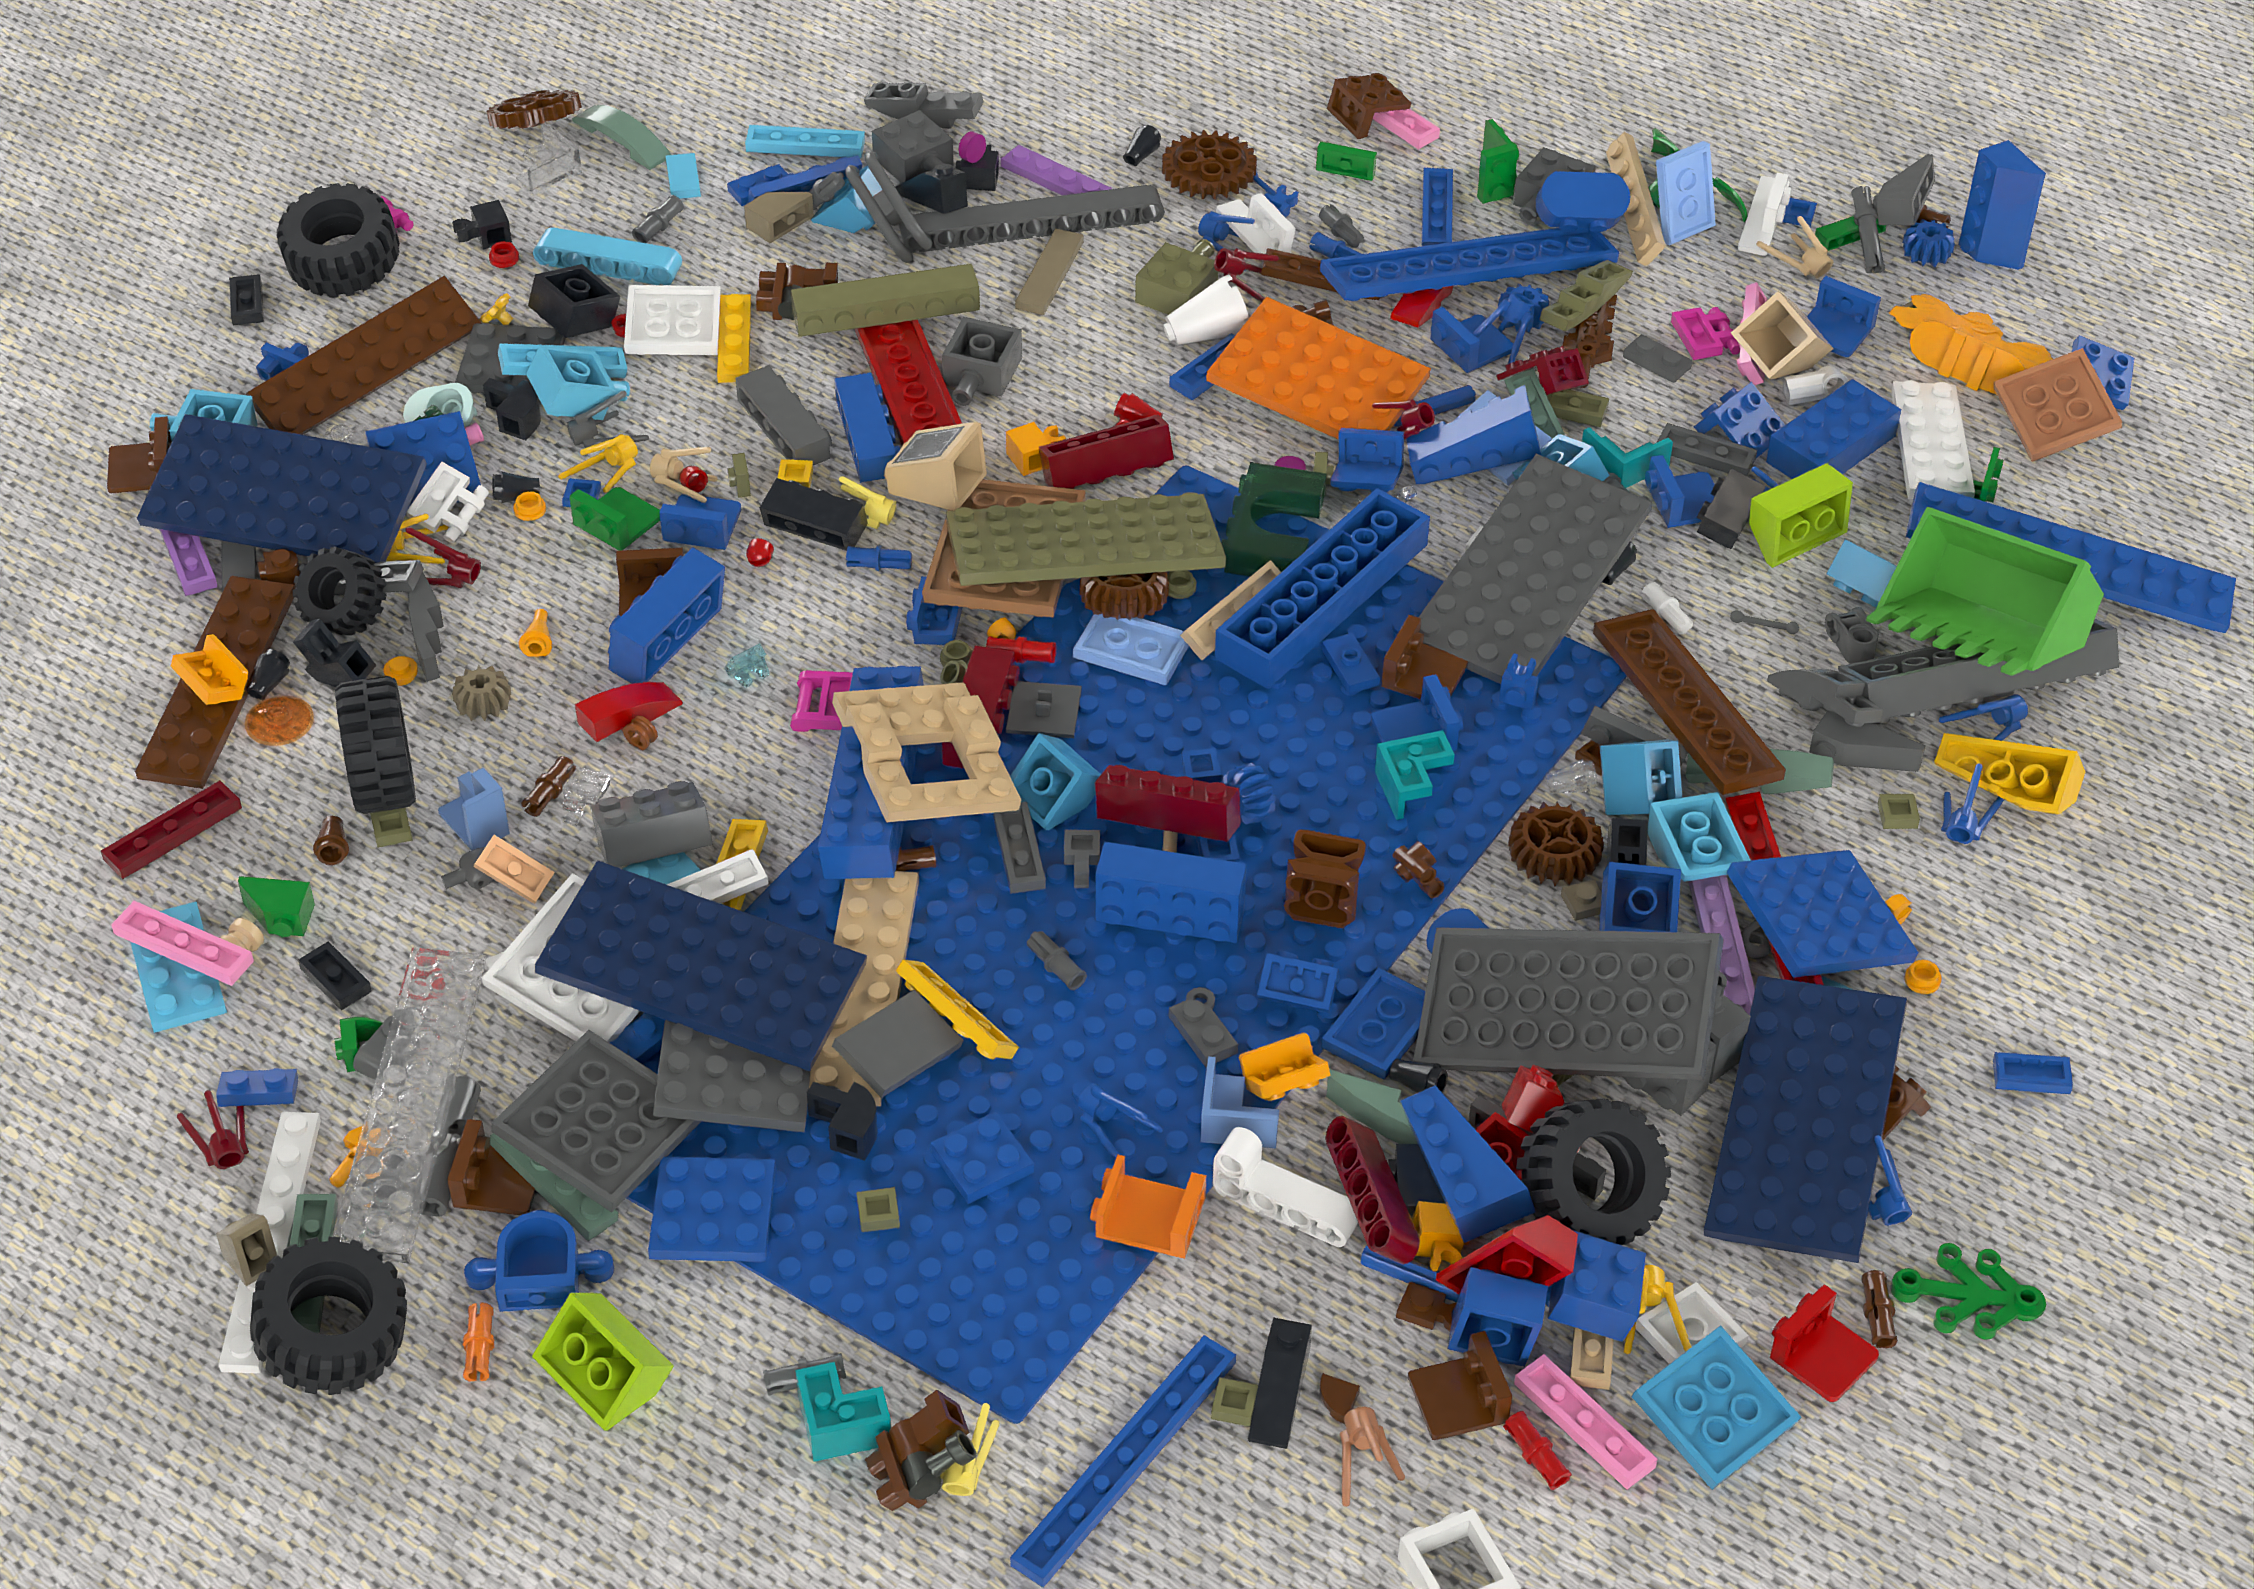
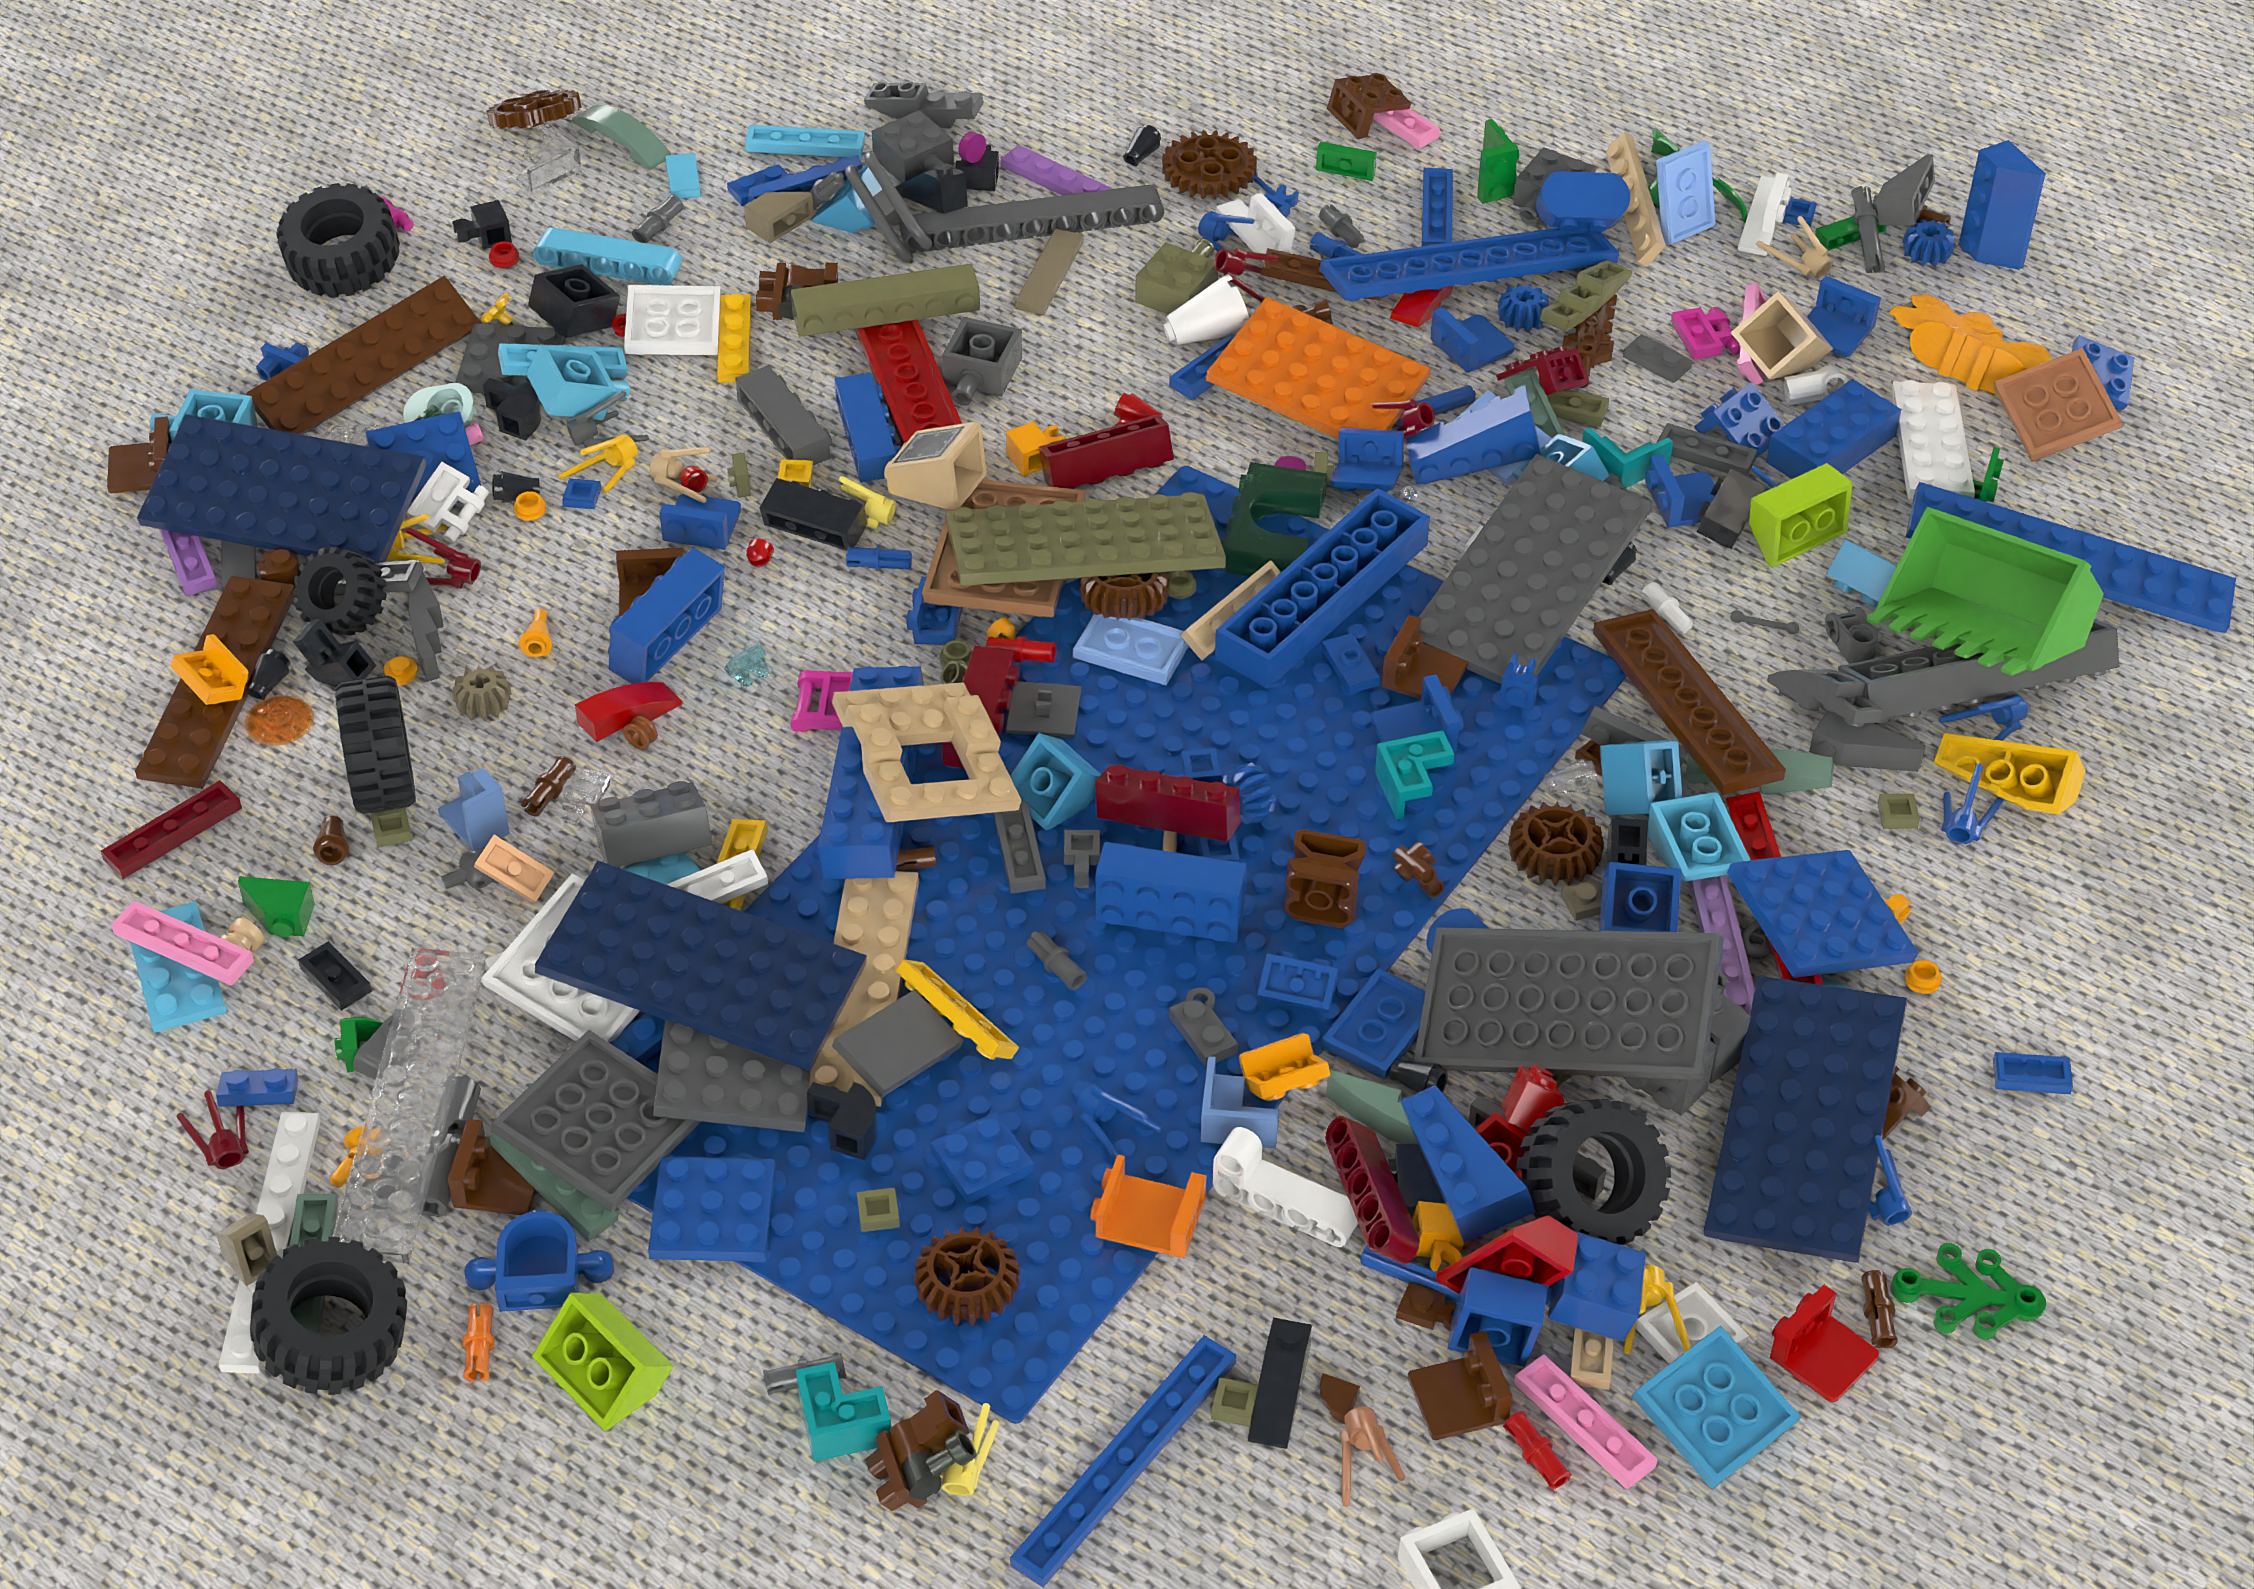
black plate [229,274,264,326] -> none
green bracket [569,487,660,551] -> none
blue plant [1472,292,1534,364] -> none
none -> reddish brown gear [914,1225,1020,1327]

